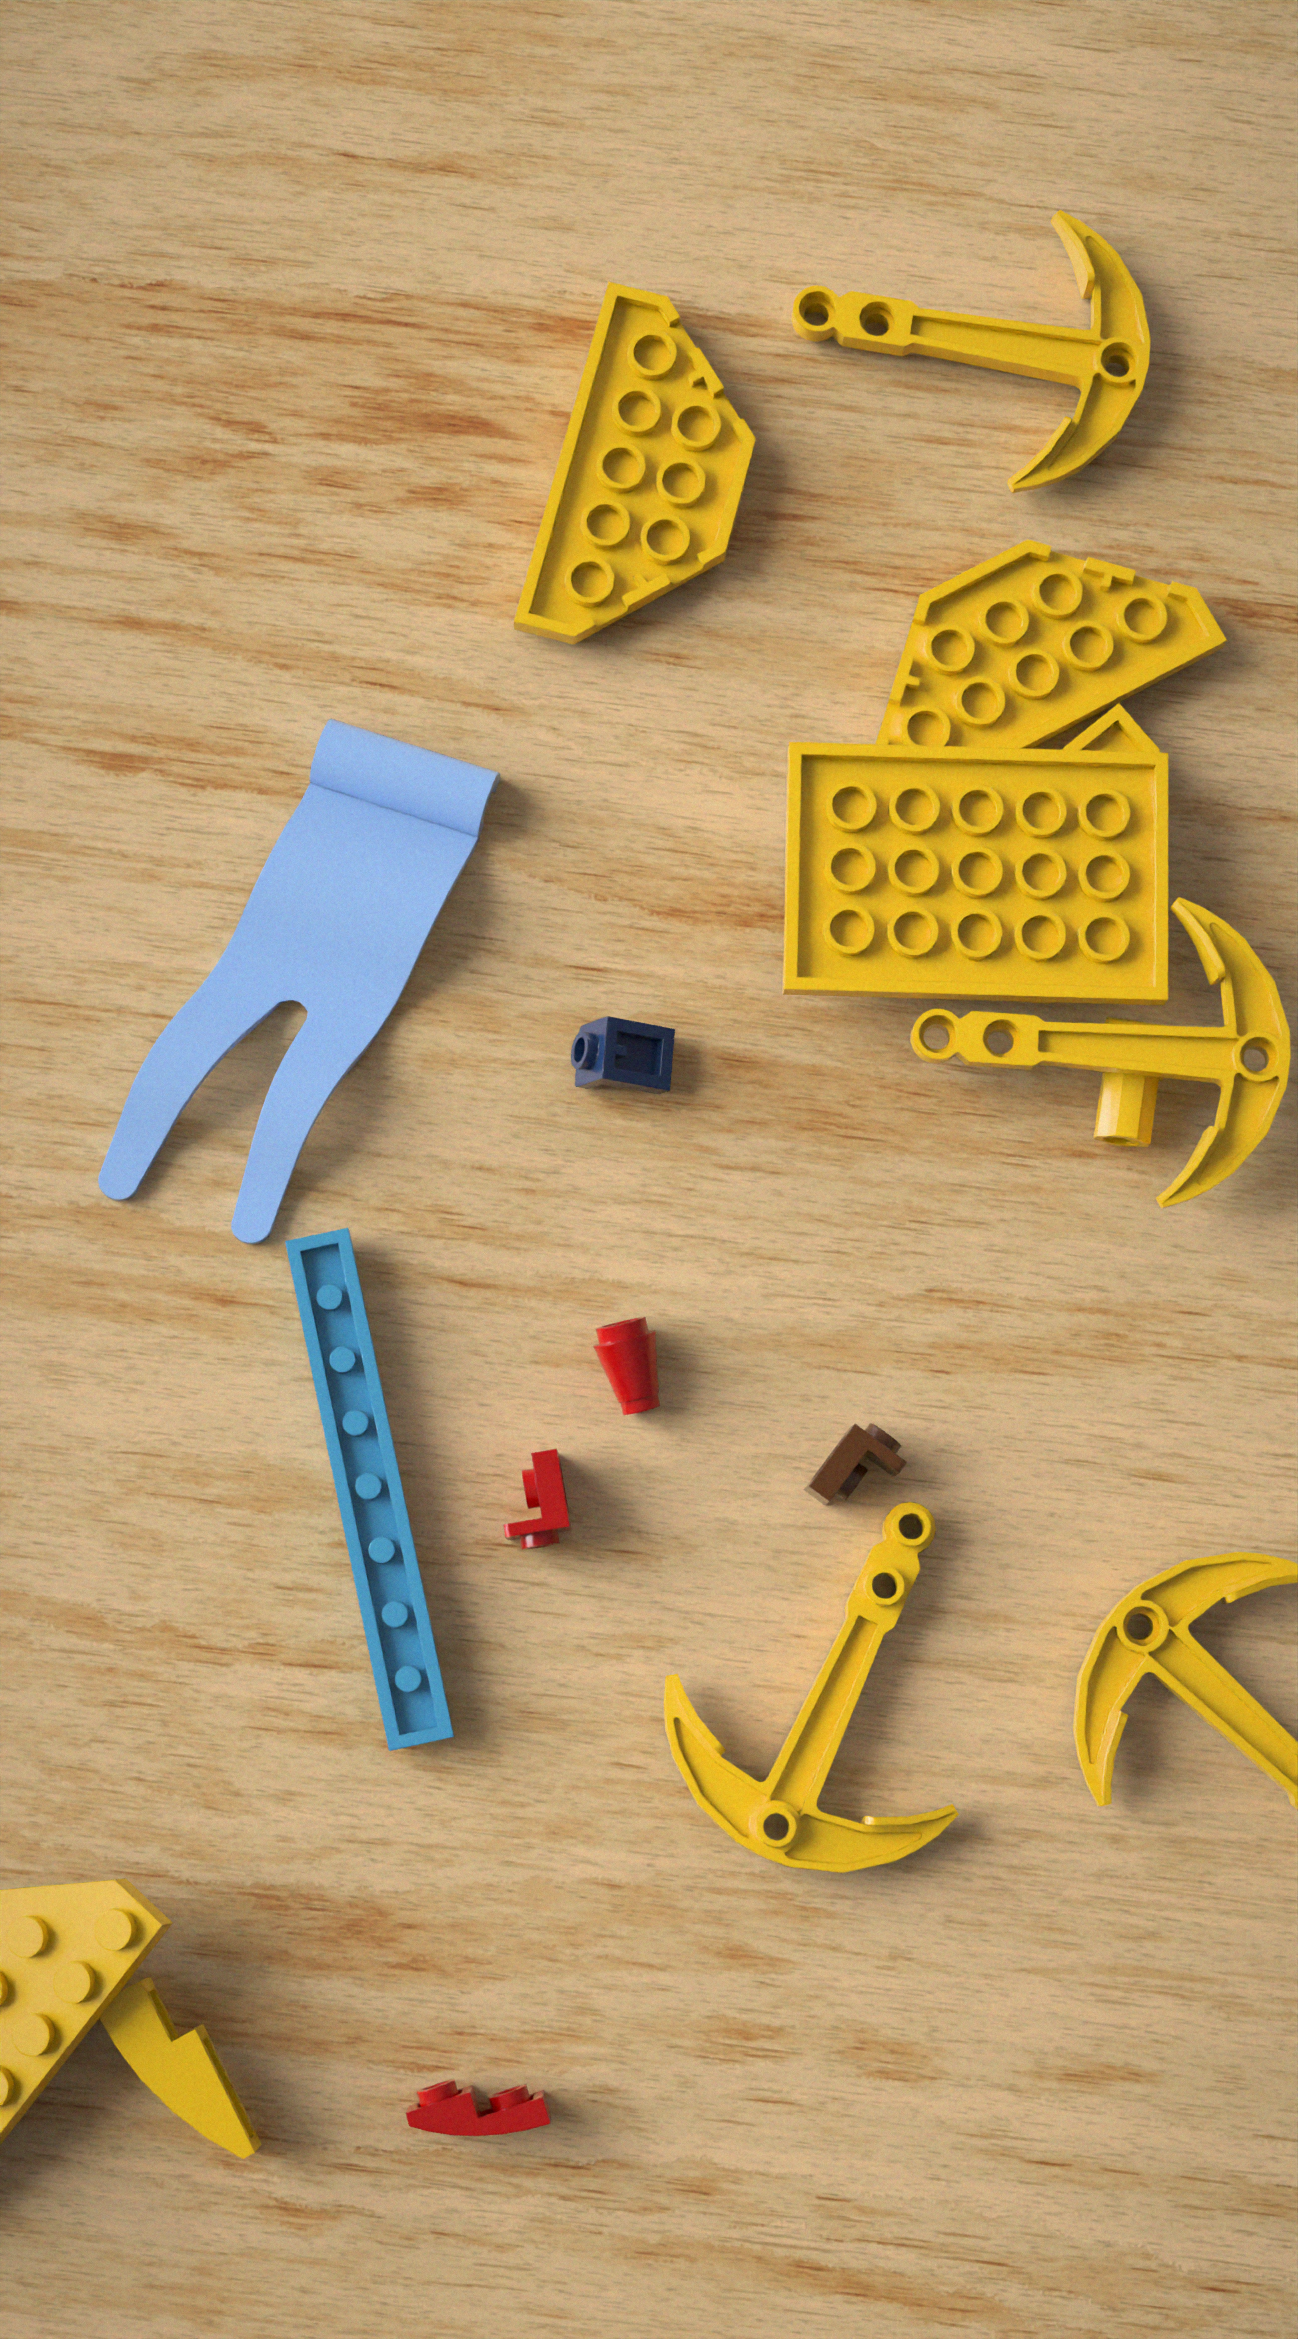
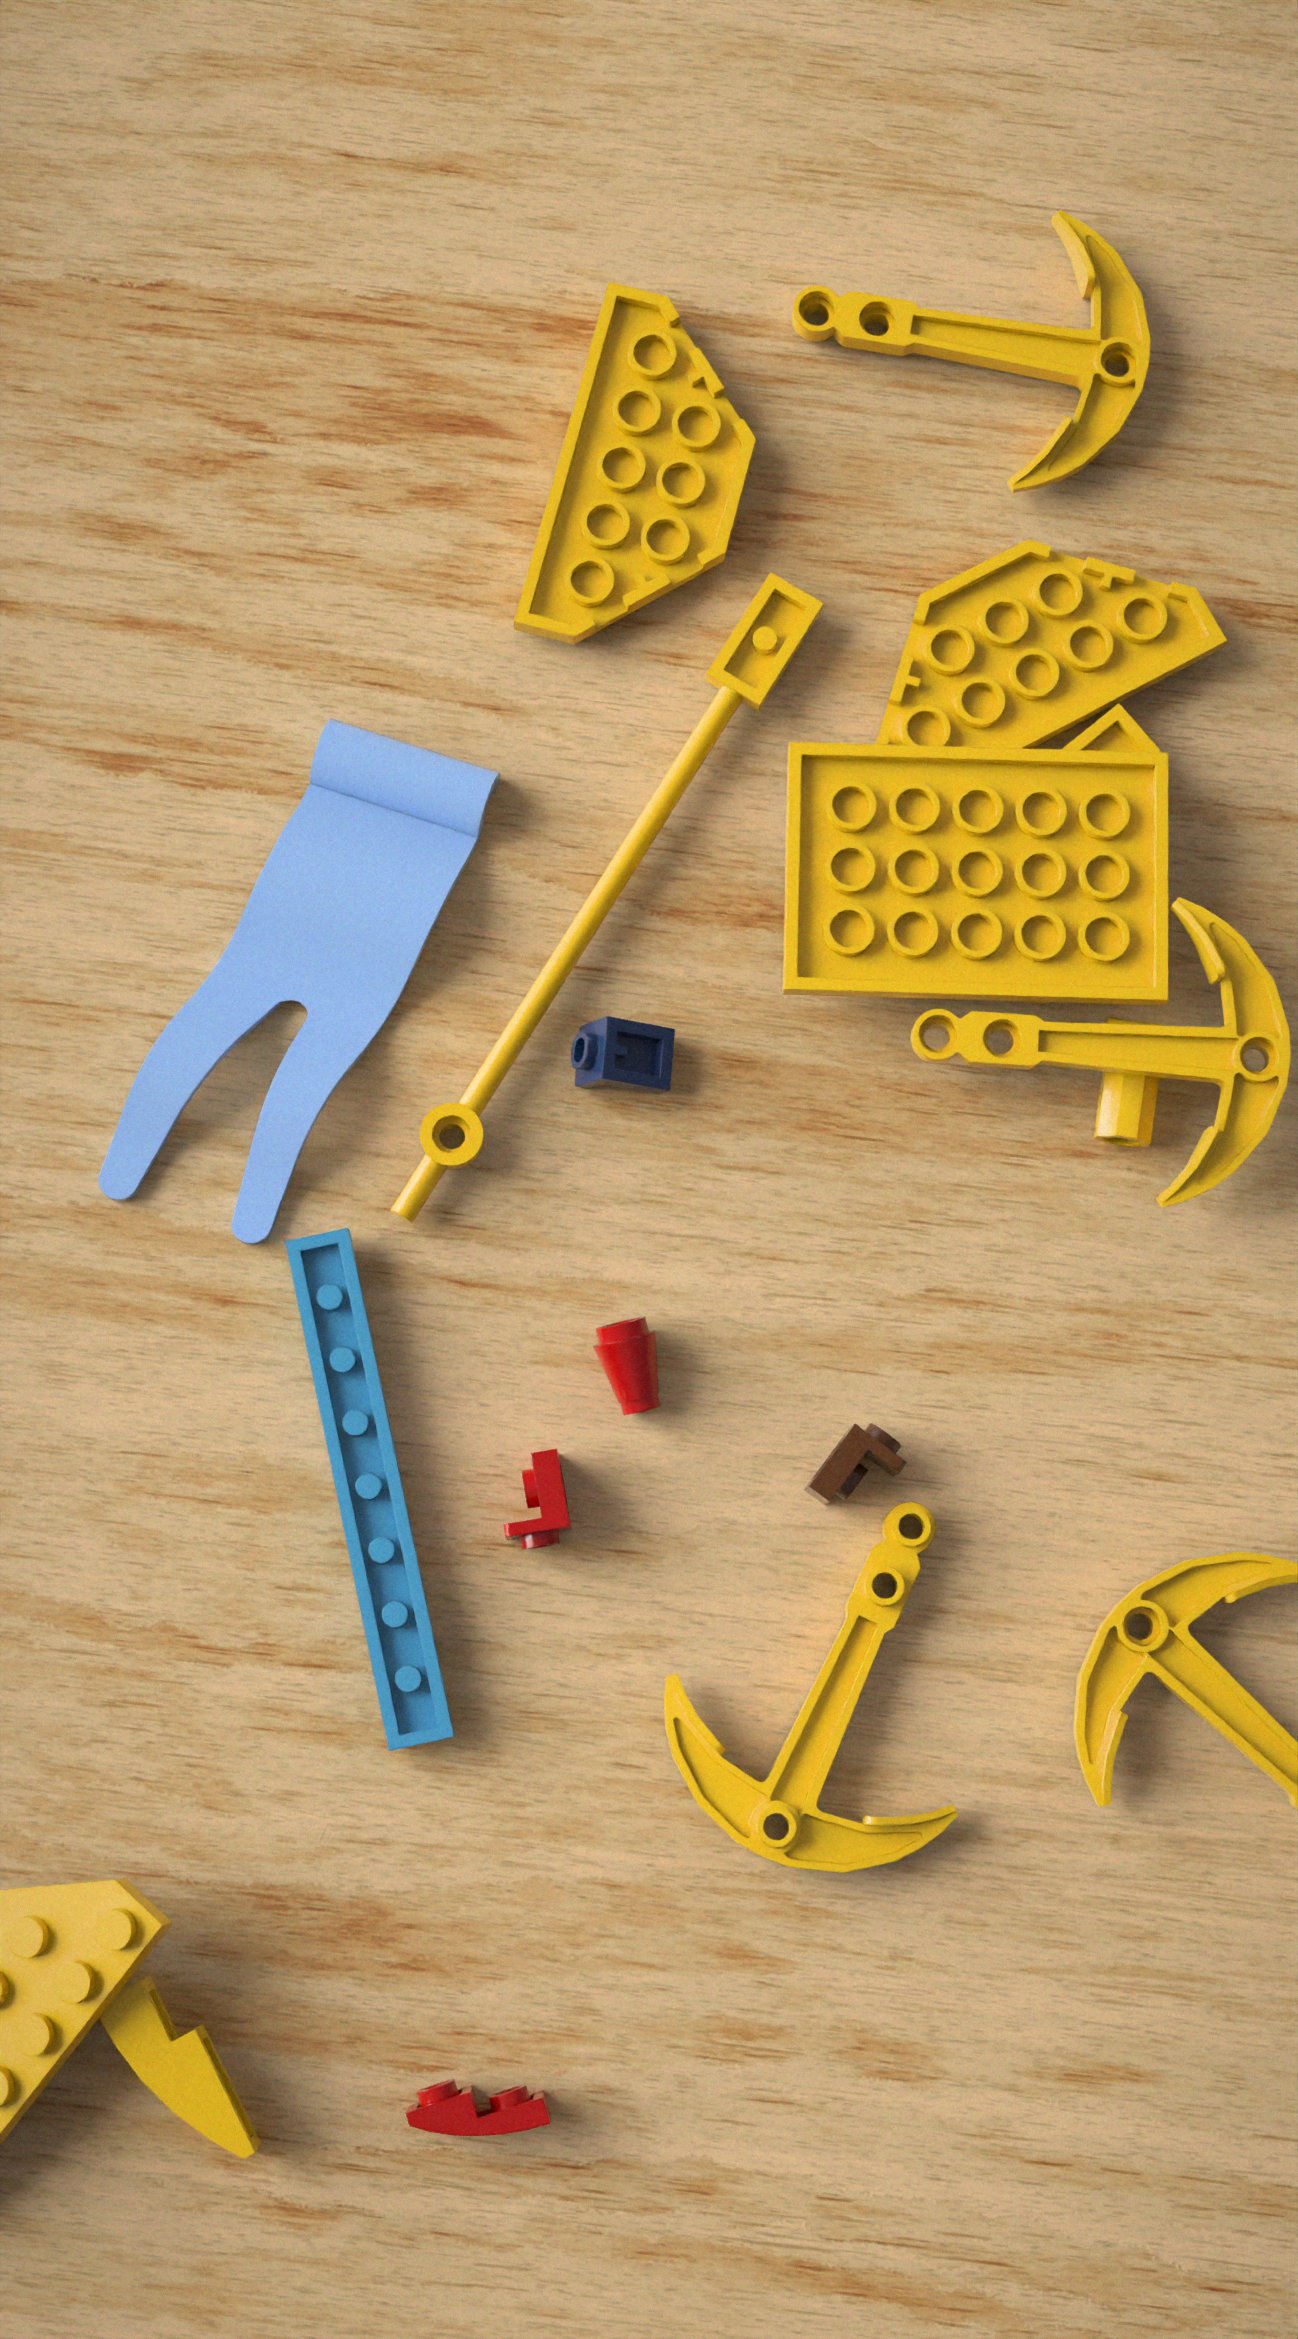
none -> yellow bar [391,572,824,1224]

